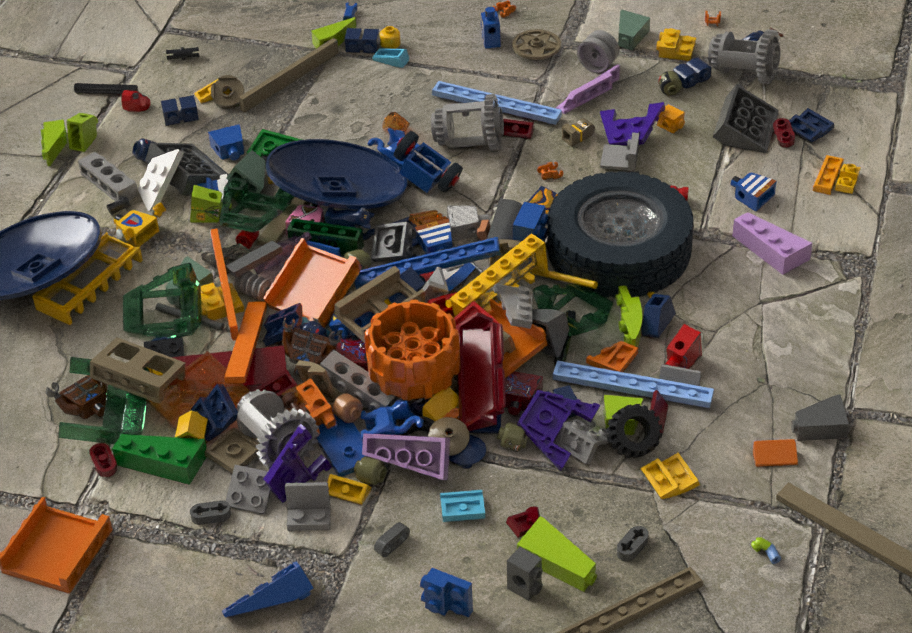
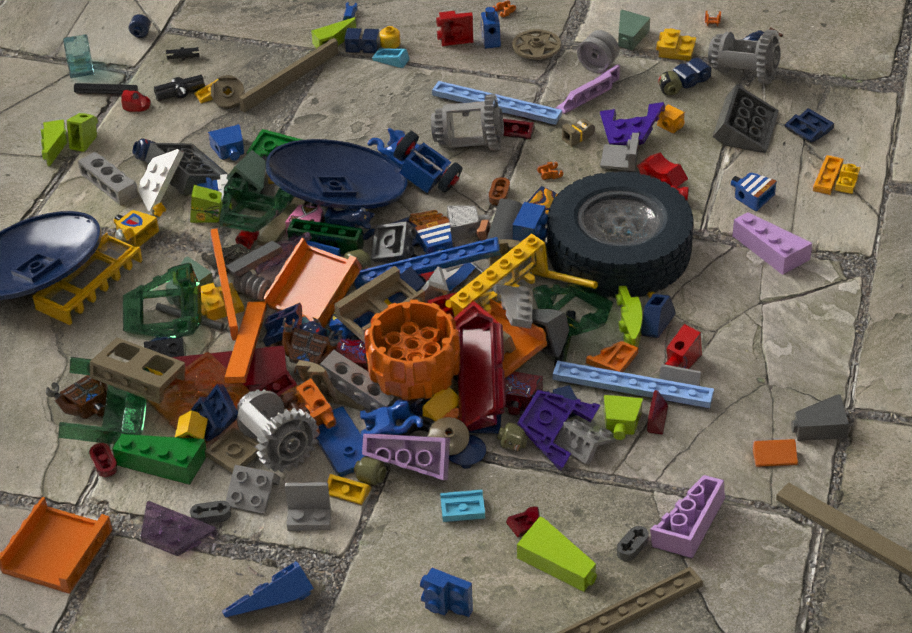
black pin [106,196,131,215] -> none
dark blue piece [161,95,199,126] -> none
dark purple wing [263,424,332,503] -> none
medium nougat head [333,393,363,423] -> none
dark grey beam [374,522,410,557] -> none
clear orange plate [382,112,410,132] -> none
dark grey brick [507,547,543,601] -> none
black tyre [607,404,663,458] -> none
yellow slope [641,453,700,499] -> none
arm [751,537,781,564] -> none
dark red plate [773,118,795,148] -> none
none -> clear light blue piece [63,34,95,78]
none -> dark blue head [128,14,151,38]
none -> clear purple wing [141,501,218,556]
none -> black piece [153,74,205,101]
none -> red plate [436,11,474,46]
none -> dark orange plate [489,177,510,206]
none -> red brick [636,152,688,187]
none -> lavender wedge [650,475,725,558]

